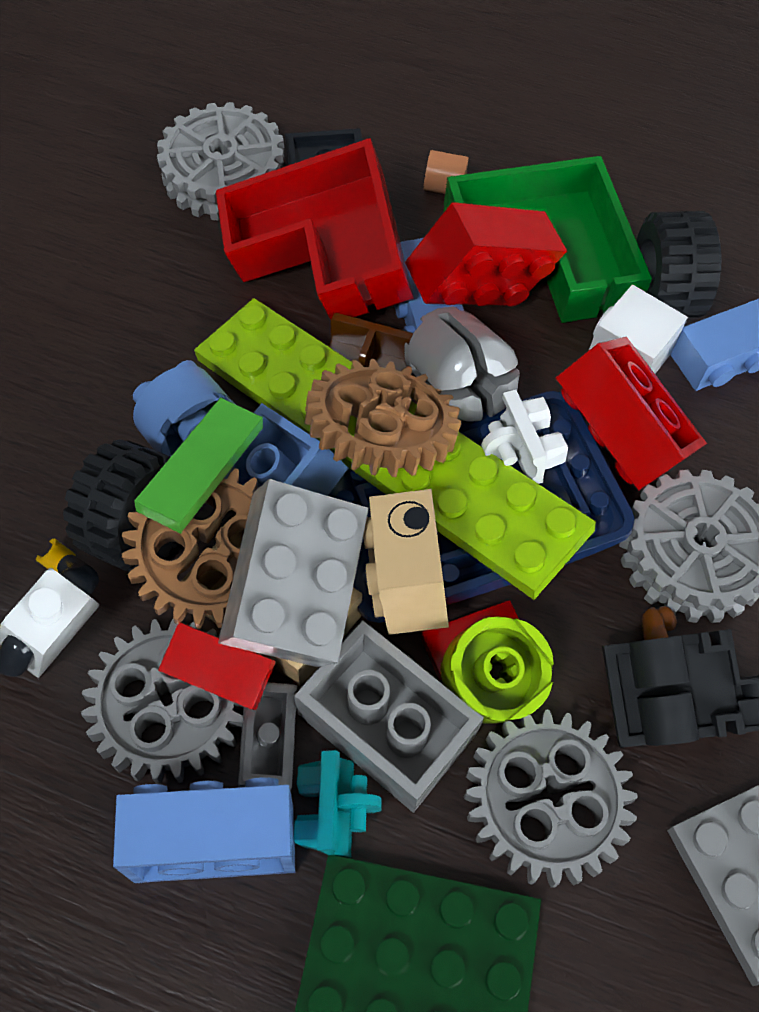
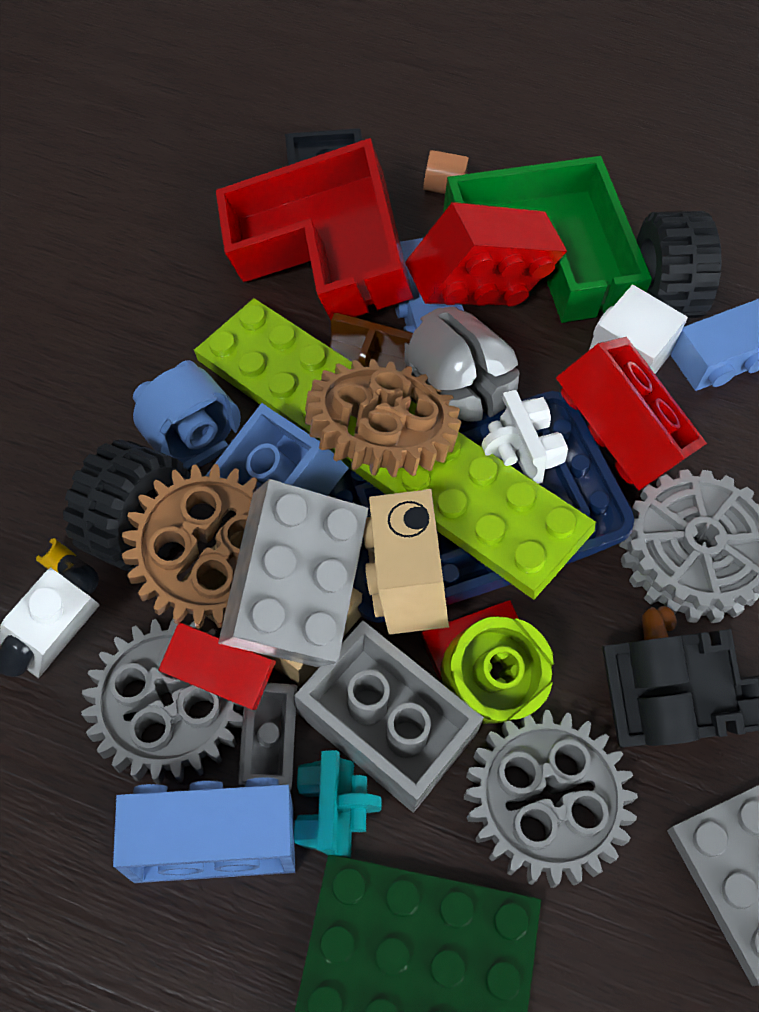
bright green tile [134,397,263,534] -> none
light grey piece [157,102,286,221] -> none

